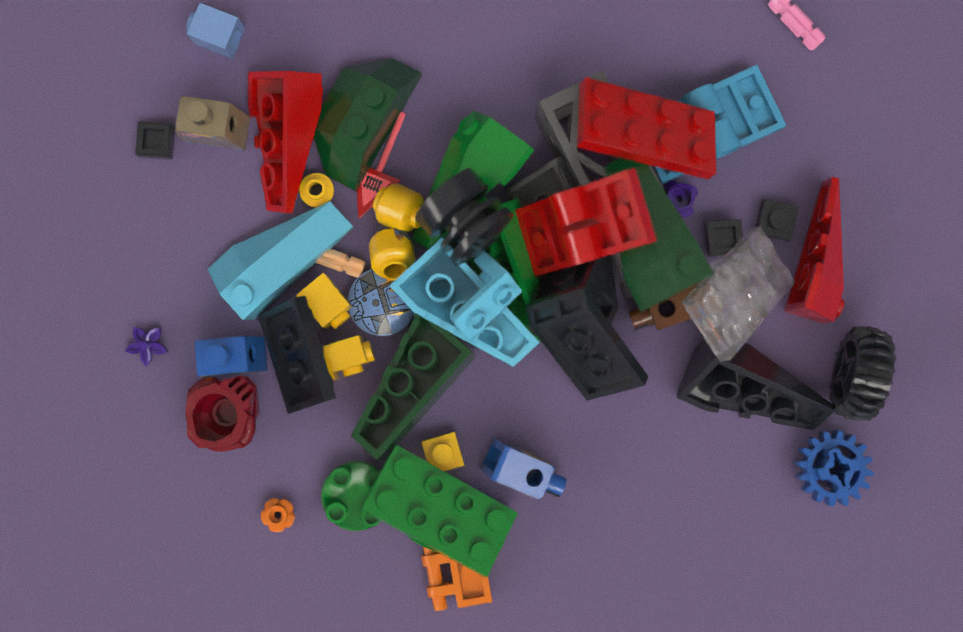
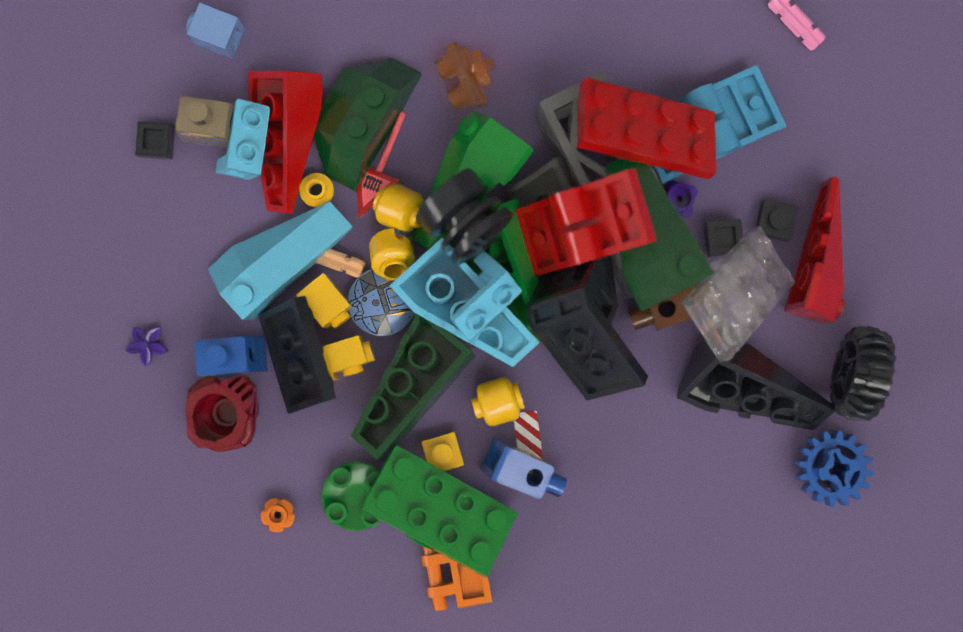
none -> medium azure bracket [215,99,270,180]
none -> clear orange hips [435,42,496,109]
none -> yellow head [471,377,525,427]
none -> sticker [514,410,543,477]

